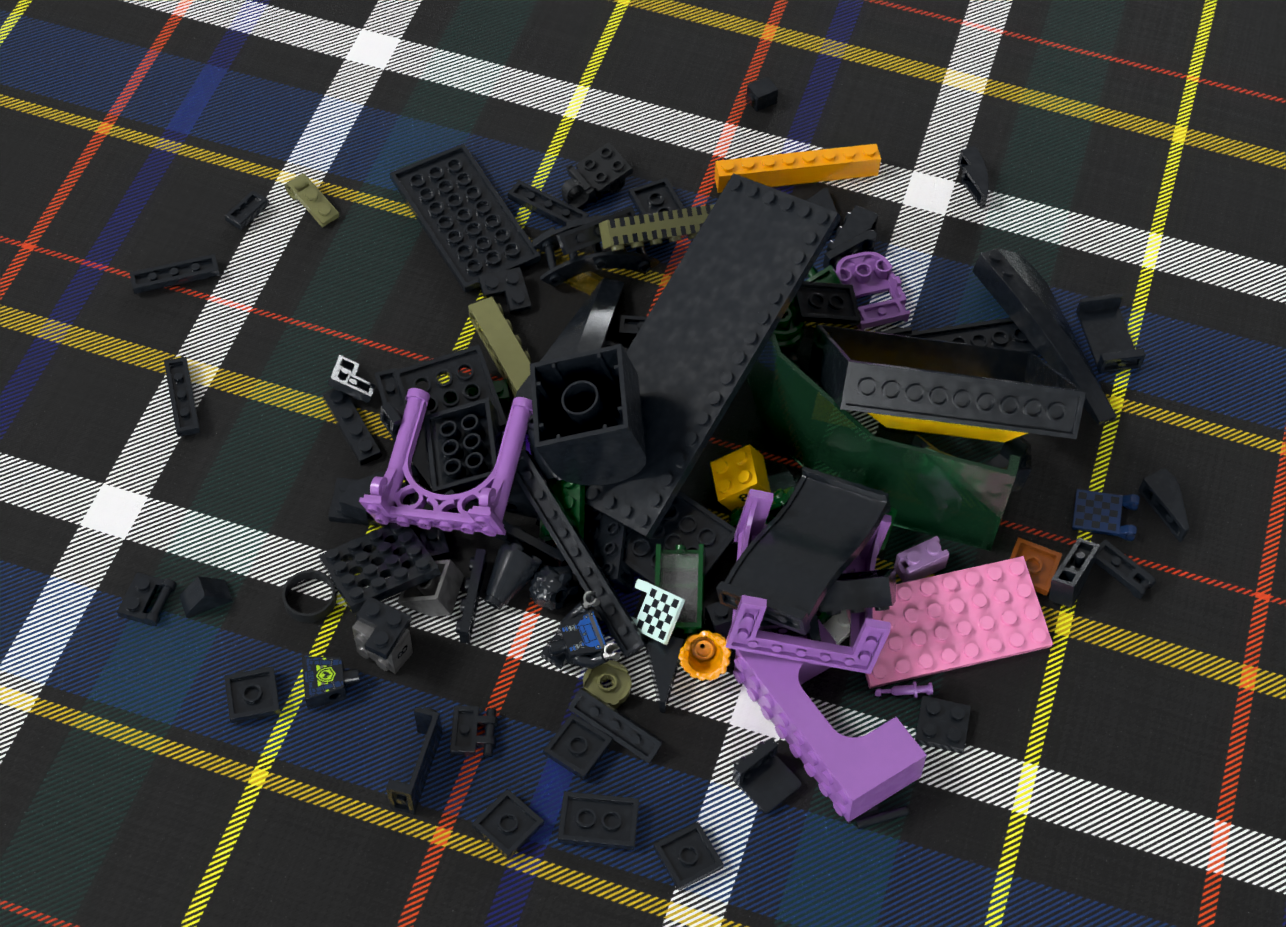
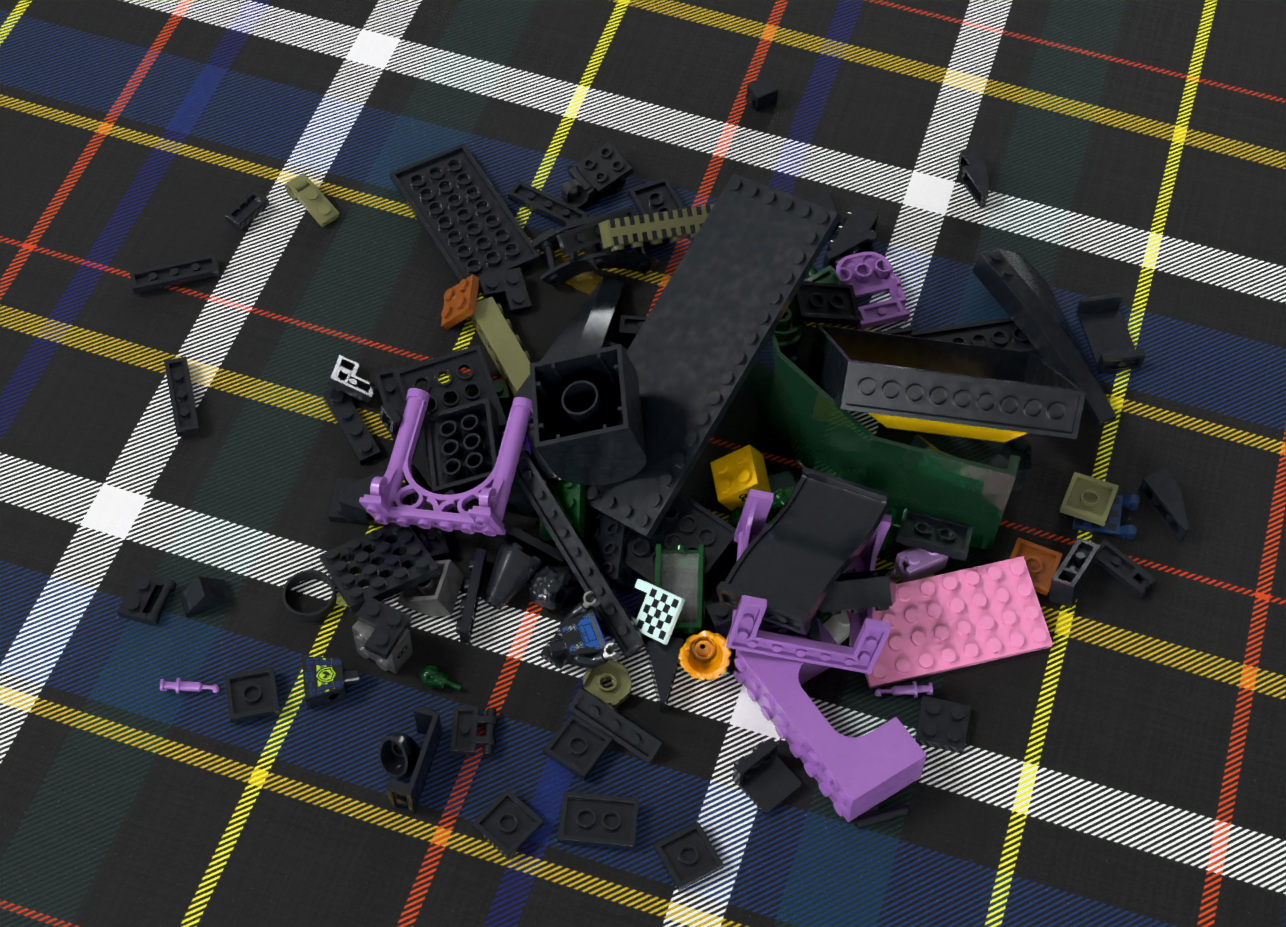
light orange brick [714,144,881,193] -> none
none -> medium lavender piece [160,678,220,694]
none -> black hat [378,732,420,778]
none -> dark green piece [420,664,462,691]
none -> dark orange plate [441,274,480,330]
none -> black plate [896,508,973,561]
none -> olive plate [1060,472,1119,526]

